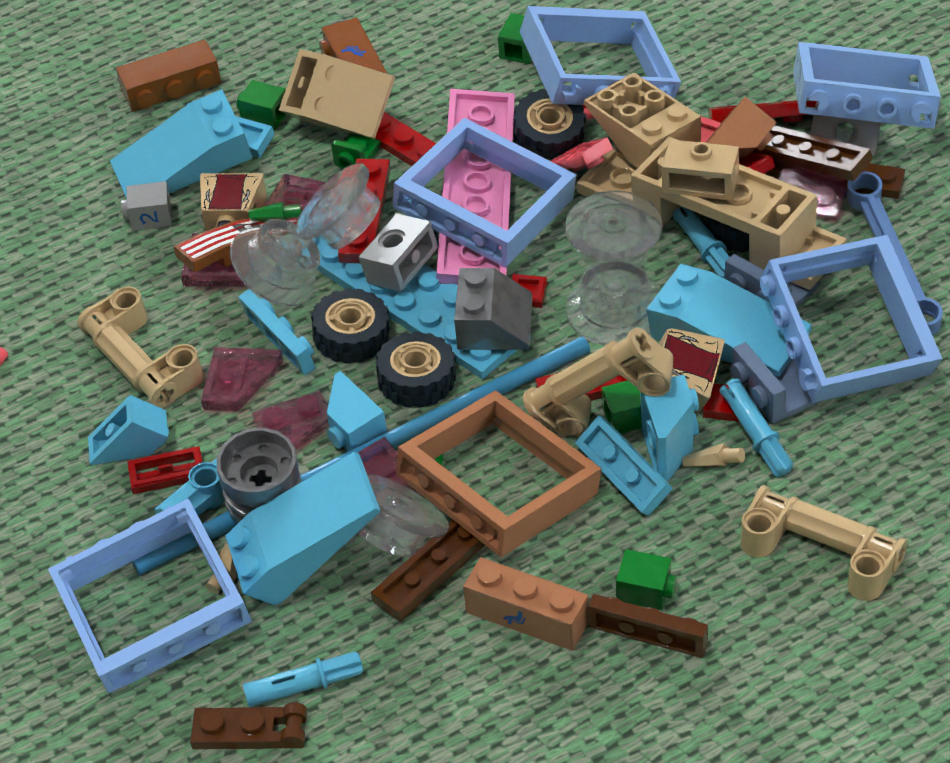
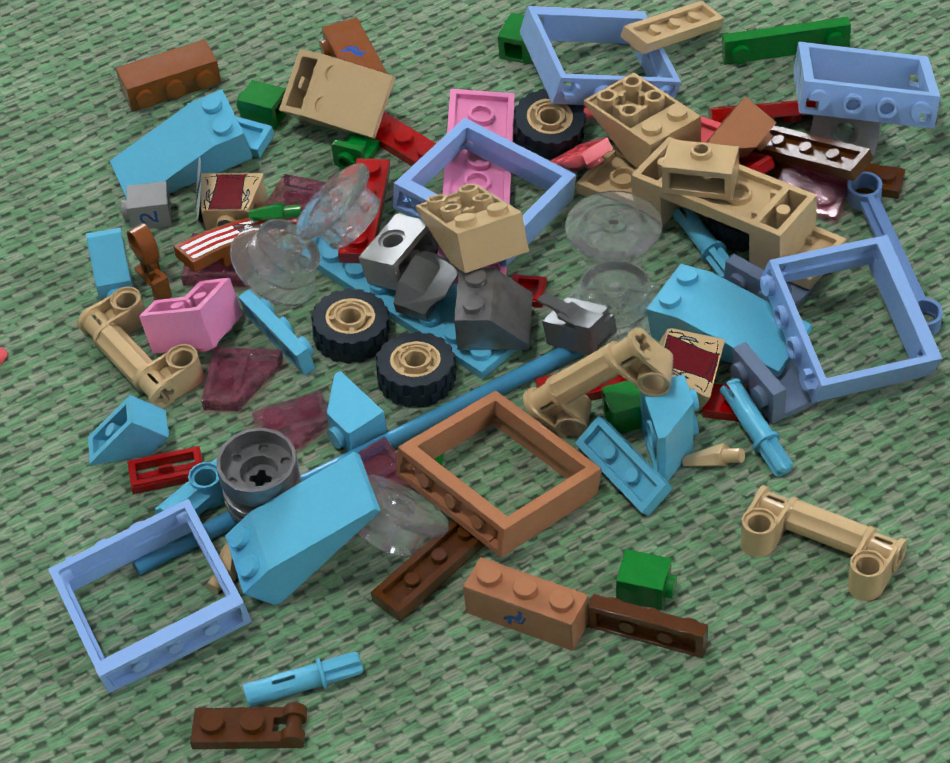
none -> medium azure slope [86,228,134,301]
none -> dark orange piece [127,223,172,300]
none -> bright pink brick [139,278,243,354]
none -> white sticker [196,157,201,220]
none -> dark grey slope [393,251,459,321]
none -> tan slope [415,184,529,273]
none -> dark grey piece [537,292,617,355]
none -> tan plate [620,1,724,54]
none -> green plate [722,17,851,65]

